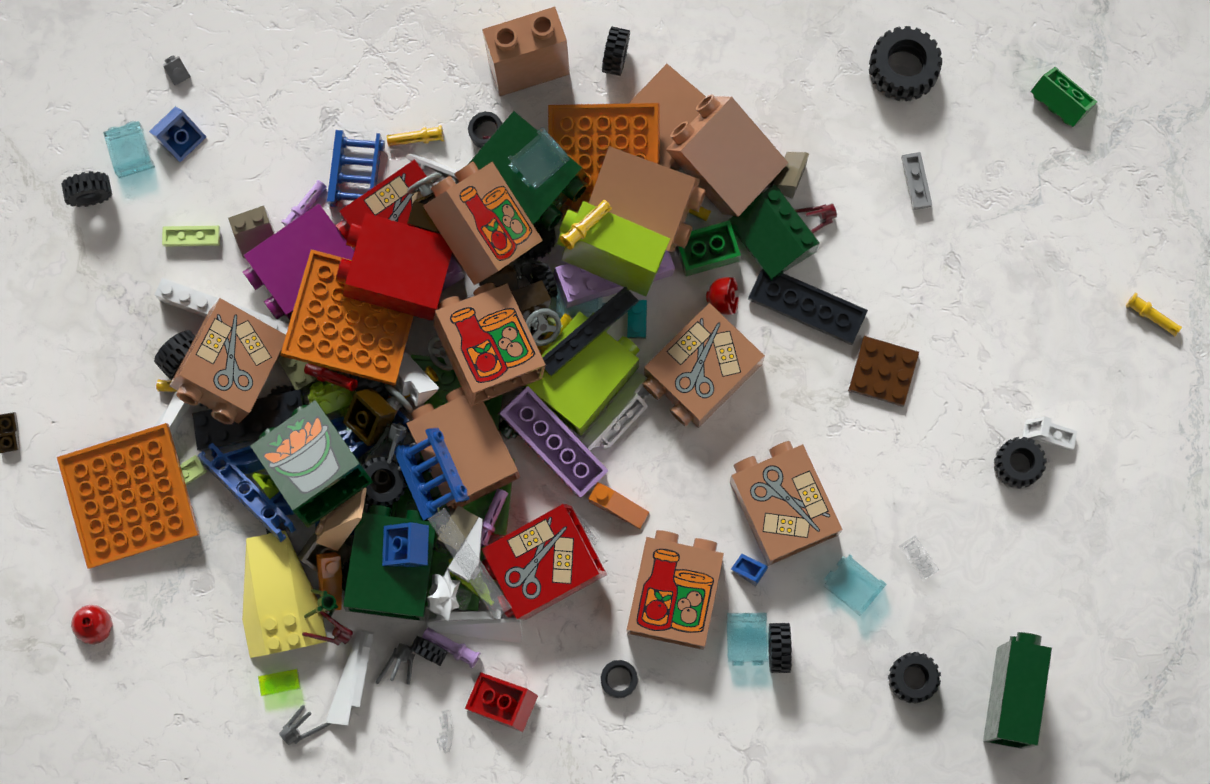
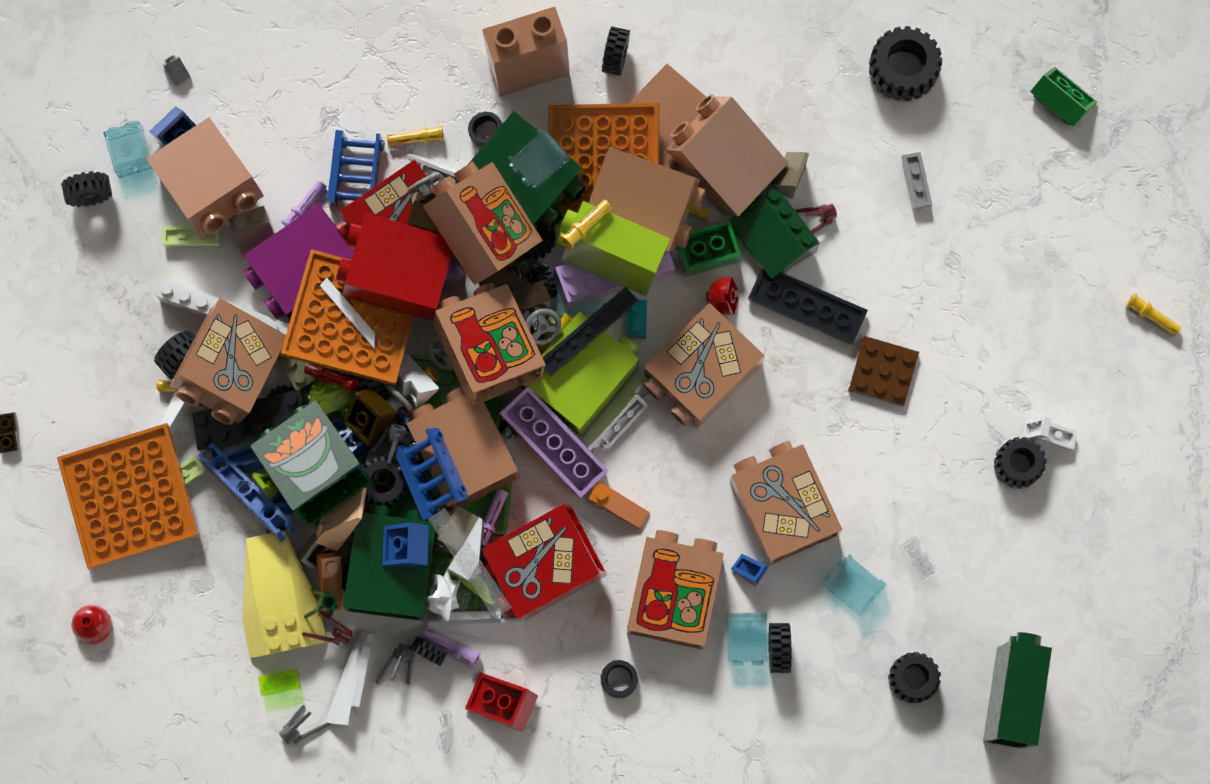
none -> nougat brick [146,117,264,238]
none -> white sticker [320,278,375,347]

